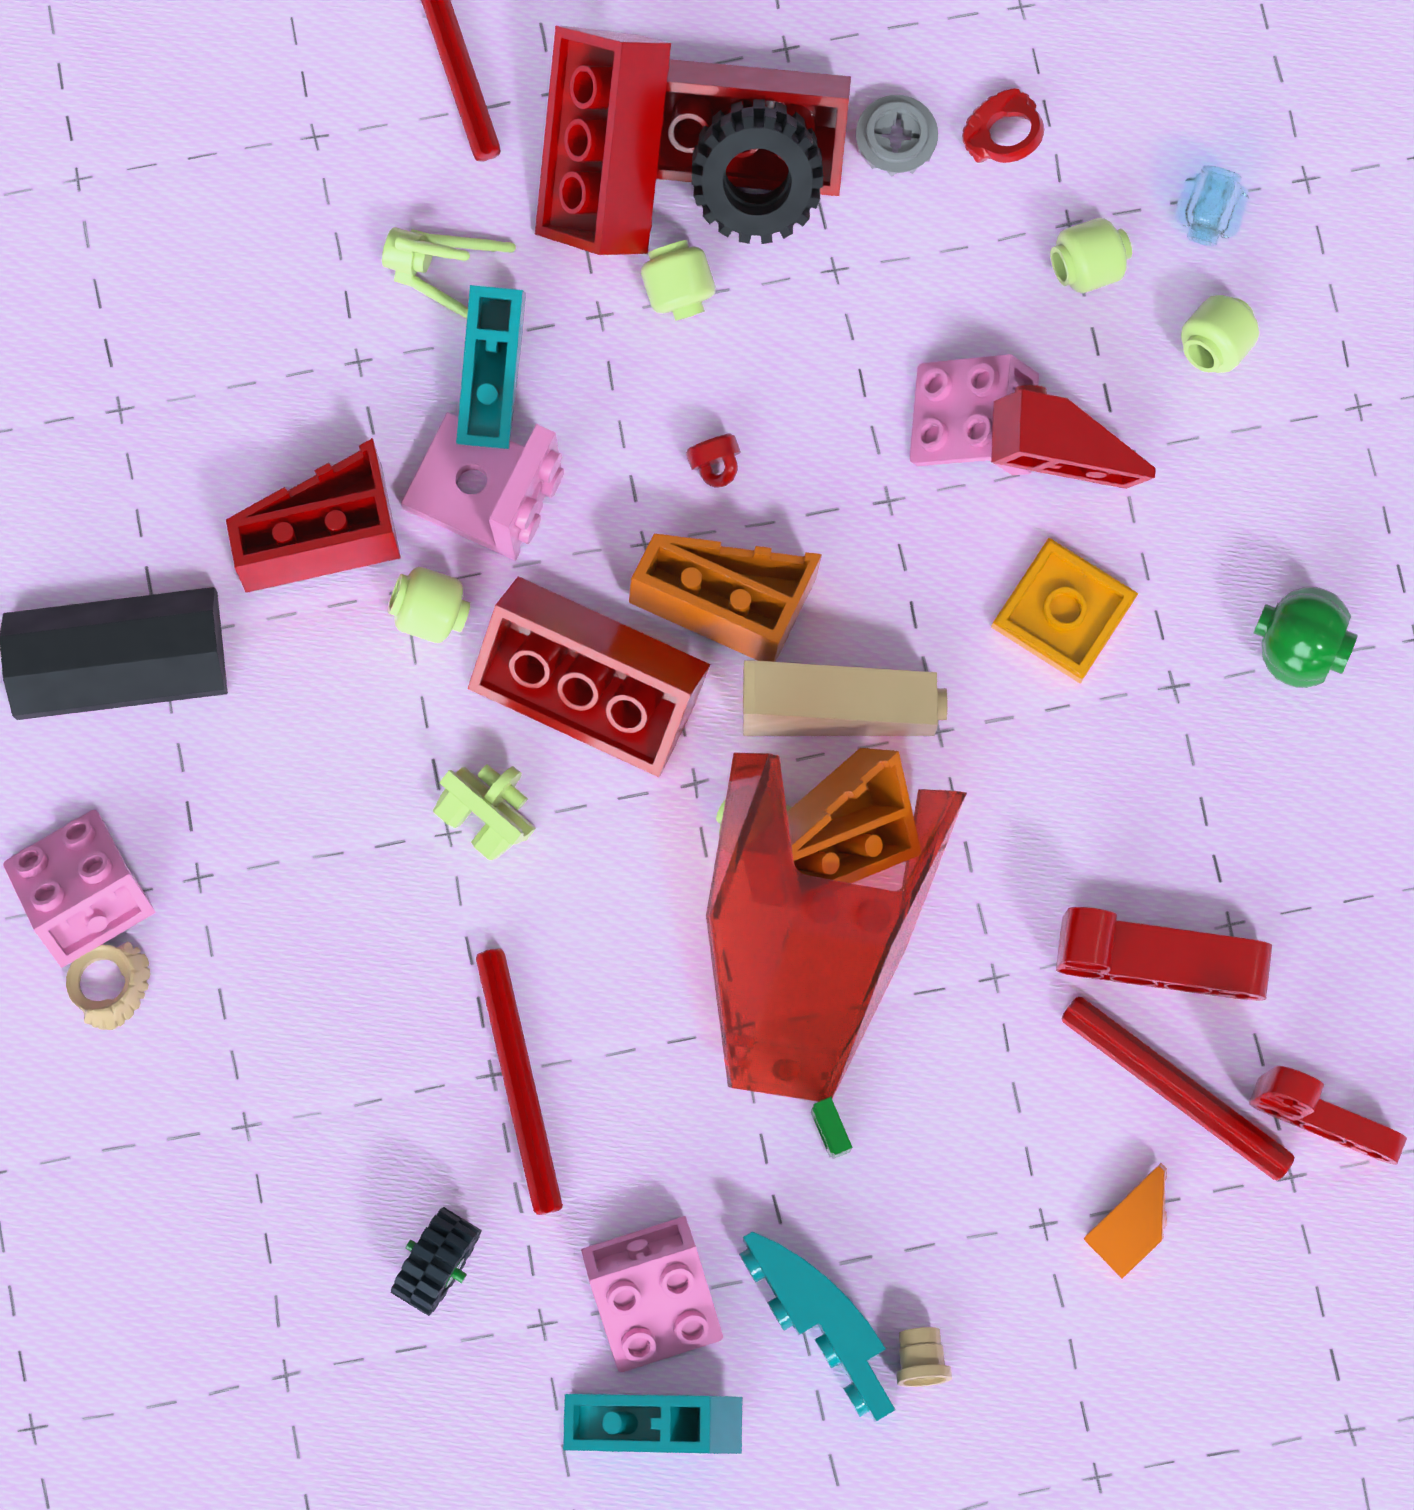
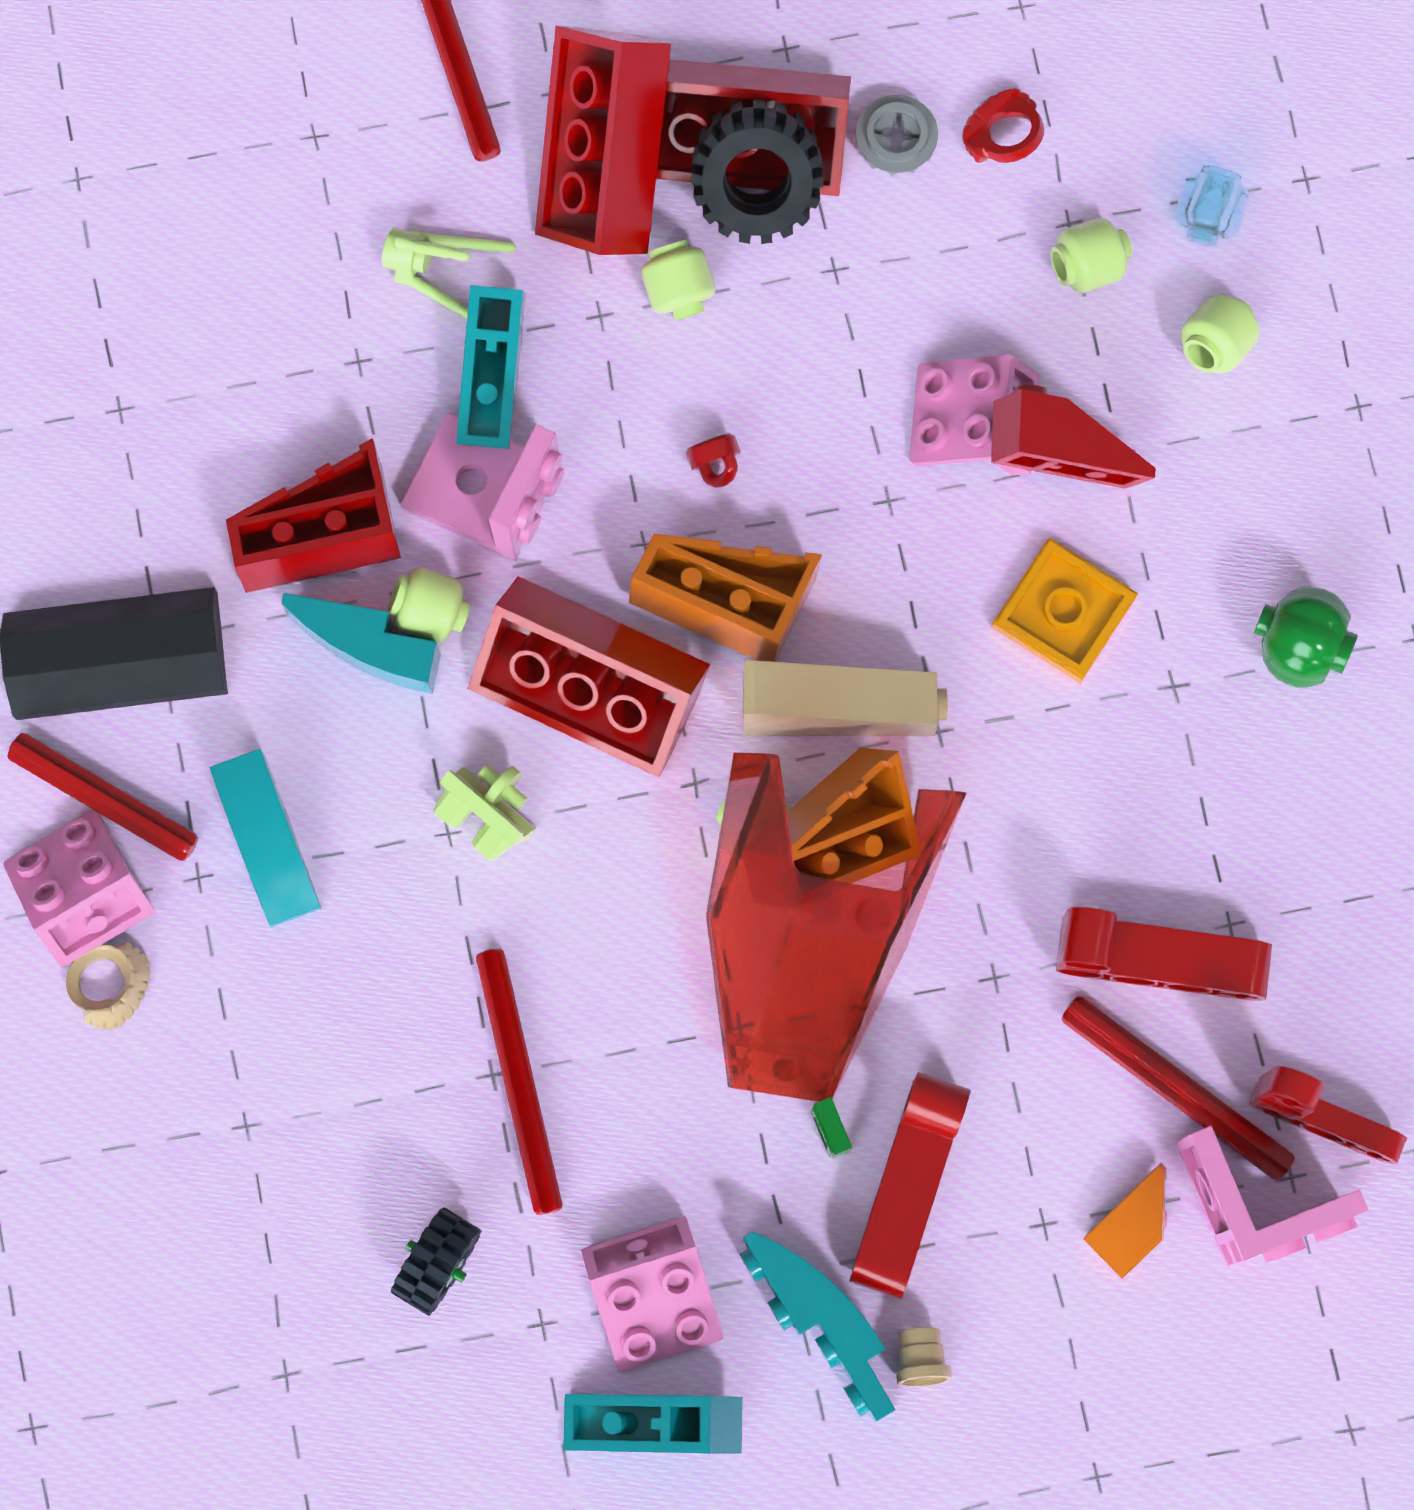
none -> red axle [7,733,198,861]
none -> teal slope [209,748,322,927]
none -> teal slope [281,593,441,695]
none -> red beam [849,1072,971,1299]
none -> bright pink bracket [1175,1126,1369,1266]

